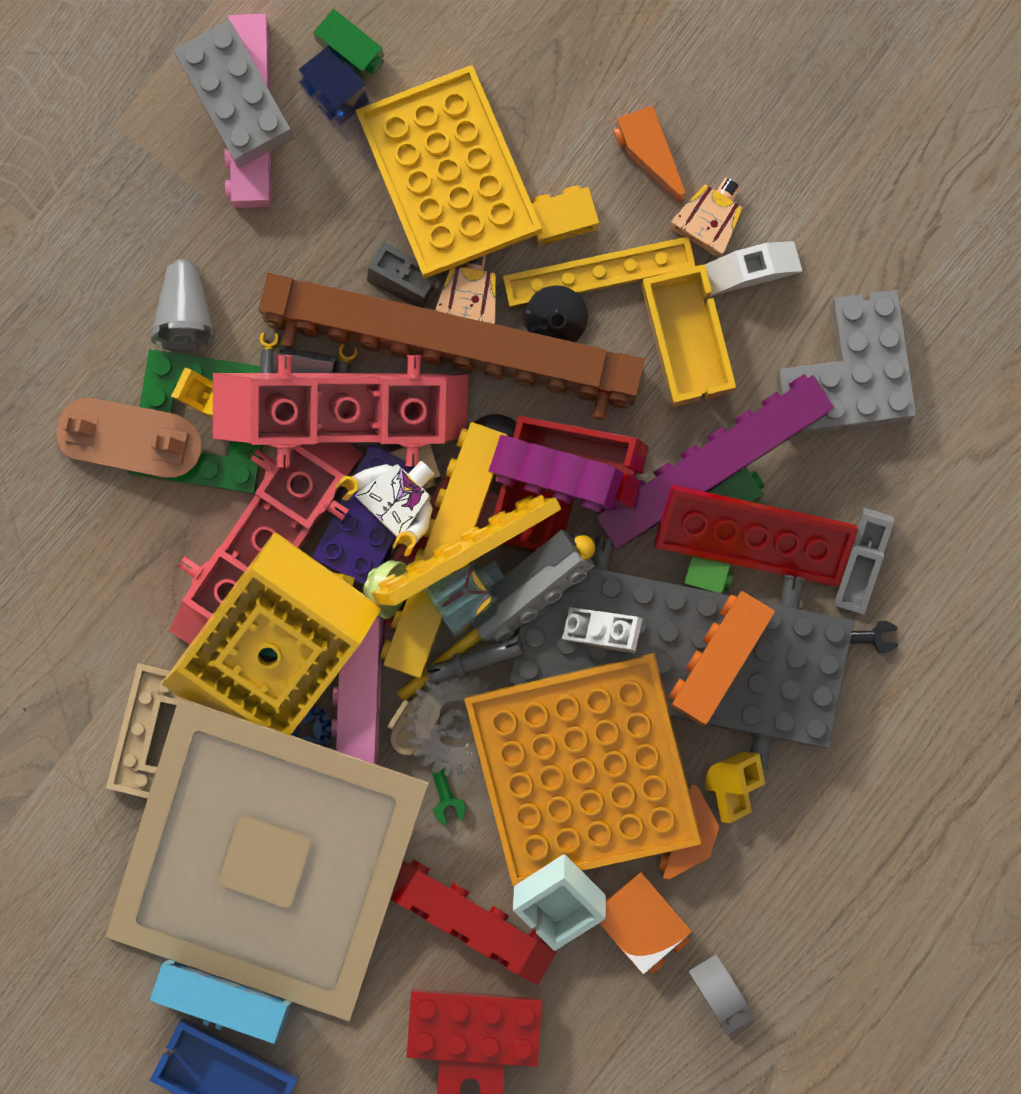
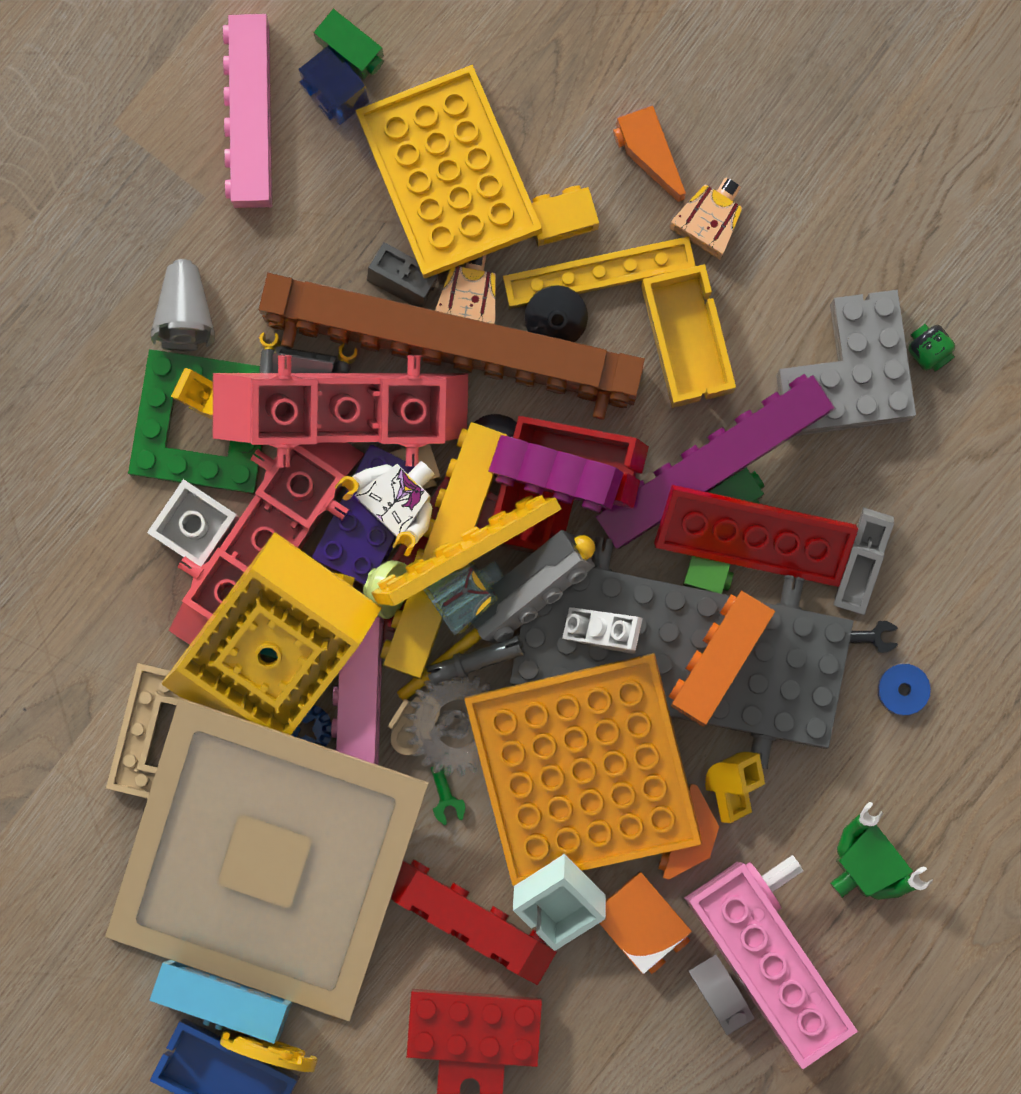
nougat piece [56,397,201,478] -> none
light grey brick [173,19,294,168] -> none
white slope [705,241,802,297] -> none
none -> white brick [147,479,240,567]
none -> yellow tile [220,1030,318,1072]
none -> bright pink piece [684,855,858,1069]
none -> green torso [830,802,933,900]
none -> blue piece [878,664,931,716]
none -> green head [908,324,956,372]

